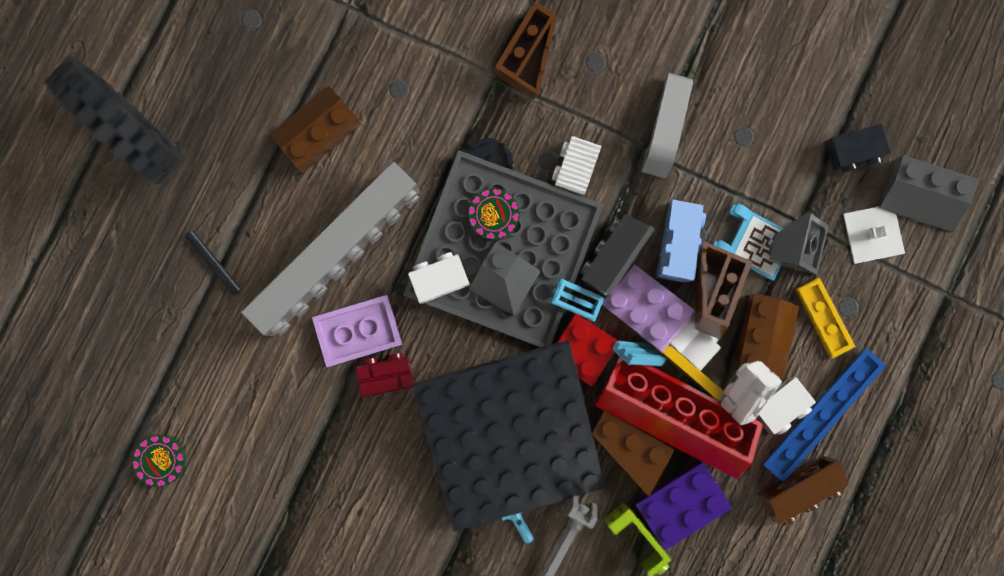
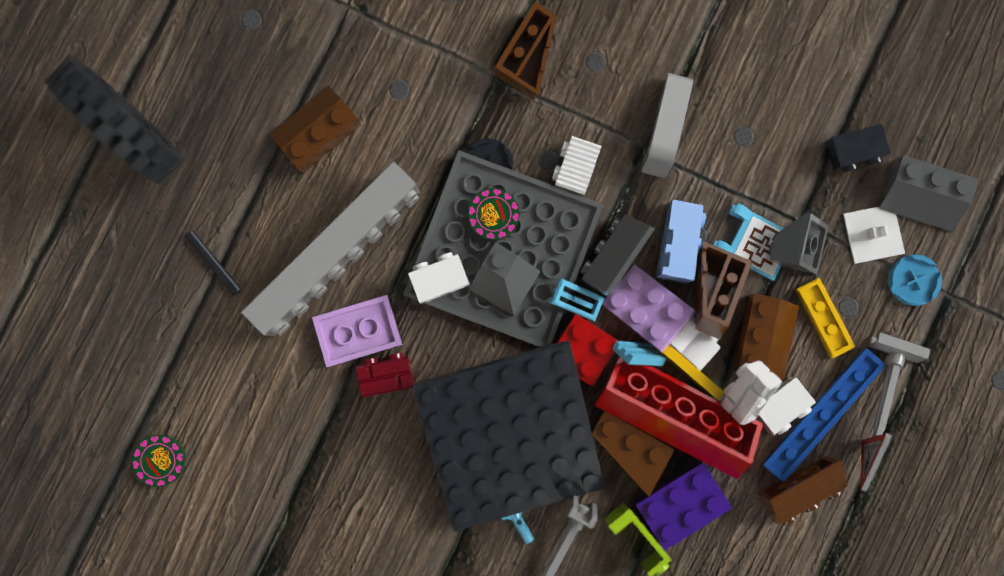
none -> light grey piece [860,332,930,492]
none -> dark azure tile [888,254,942,306]

